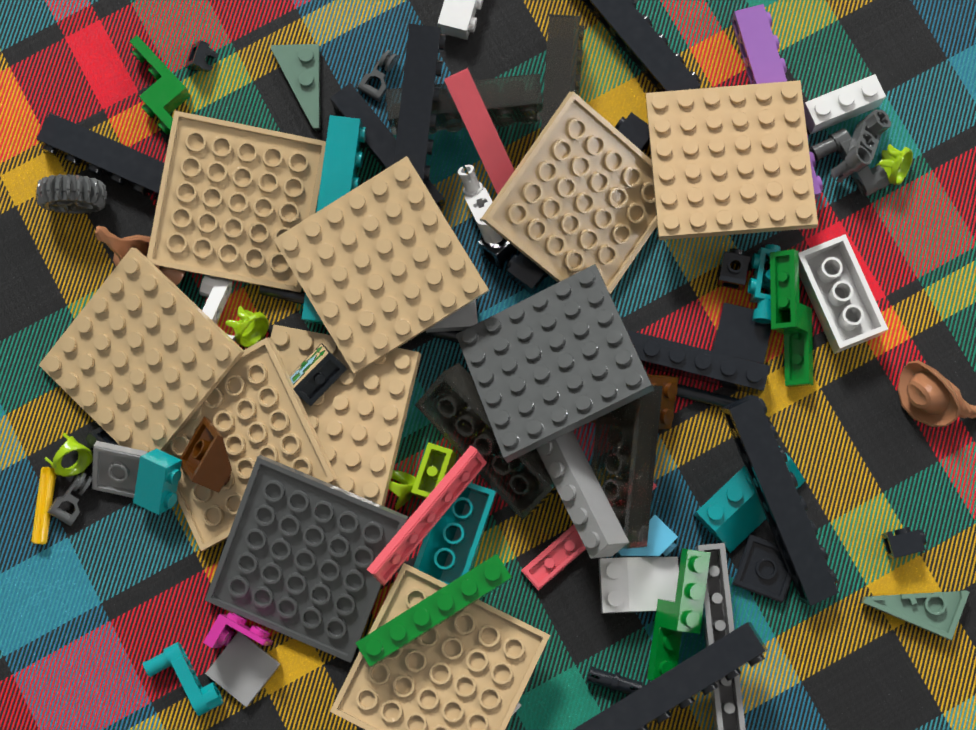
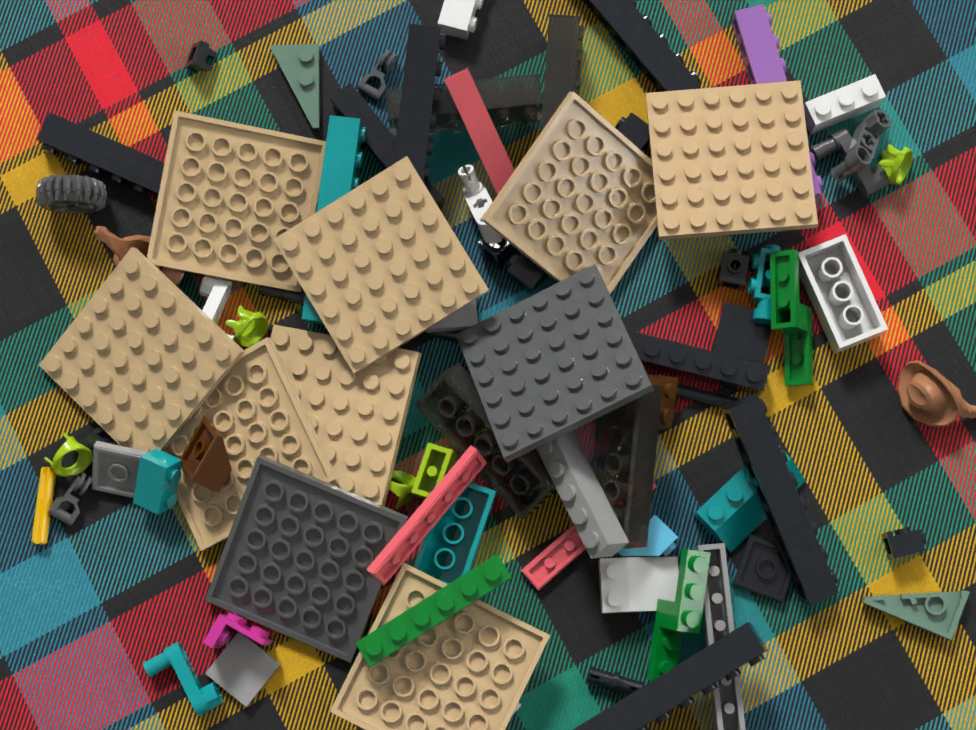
green bracket [129,35,191,136] -> none
black panel [289,343,347,406] -> none

